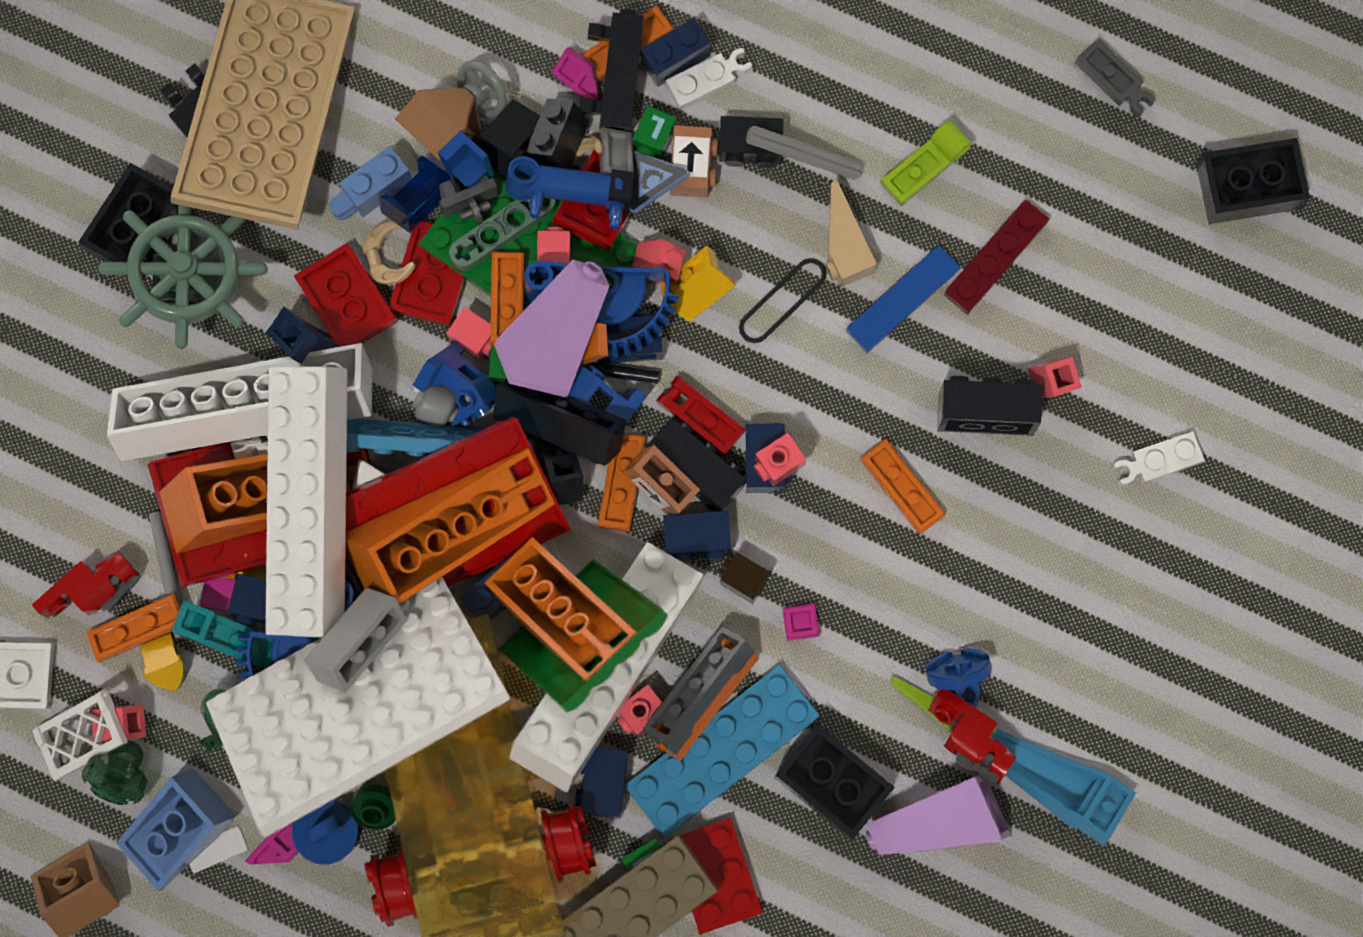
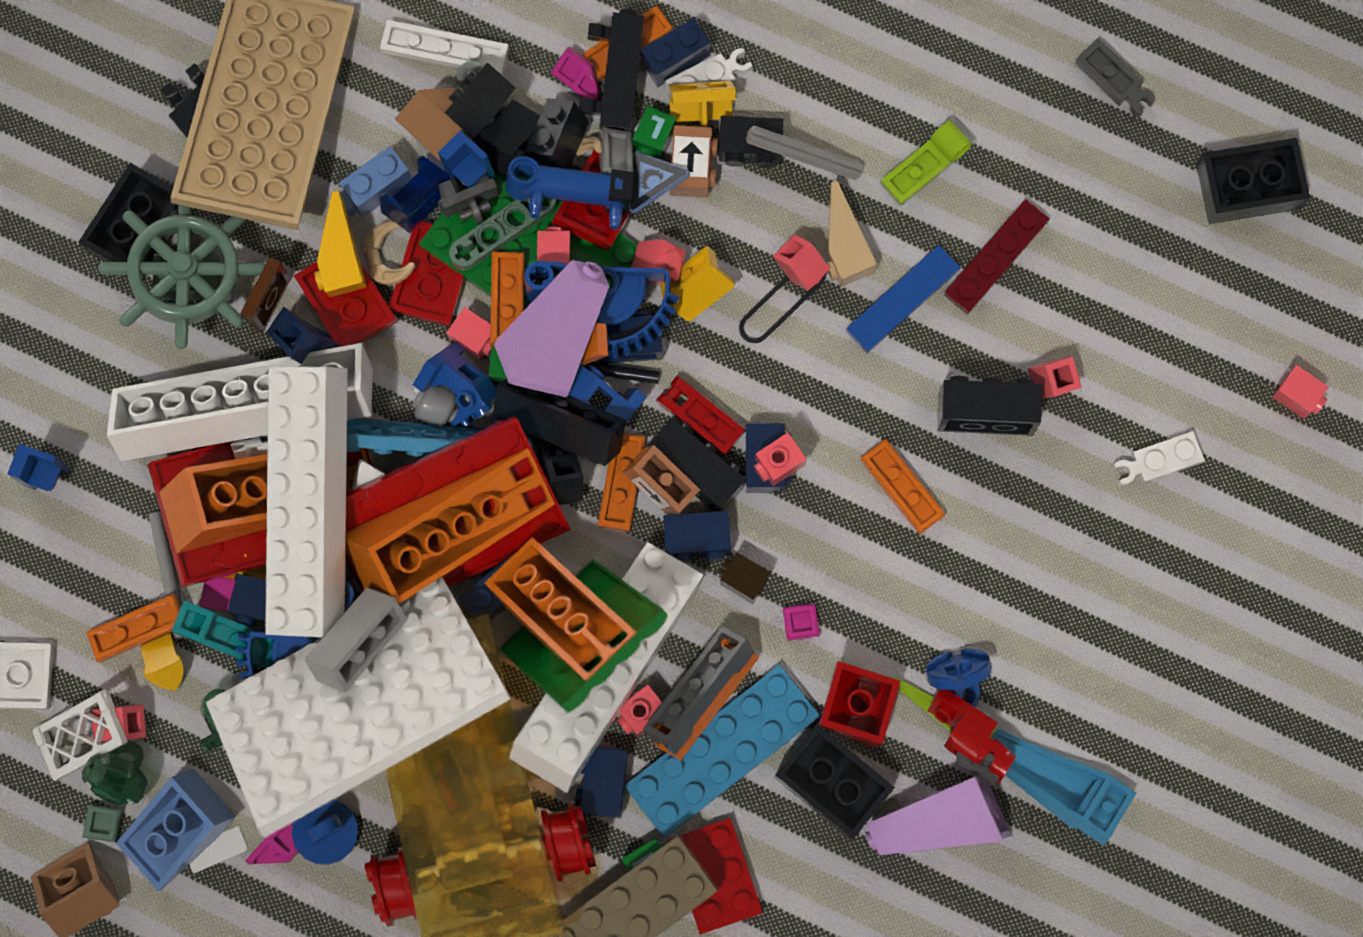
red plate [32,551,139,618] -> none
dark green plate [350,785,400,830] -> none
none -> blue panel [7,444,71,491]
none -> sand green tile [82,805,123,843]
none -> reddish brown tile [240,257,291,334]
none -> yellow slope [314,190,367,297]
none -> white plate [380,20,509,76]
none -> black brick [444,62,516,138]
none -> yellow panel [669,80,736,126]
none -> coral brick [773,234,830,291]
none -> red slope [819,661,900,747]
none -> coral brick [1272,365,1329,419]

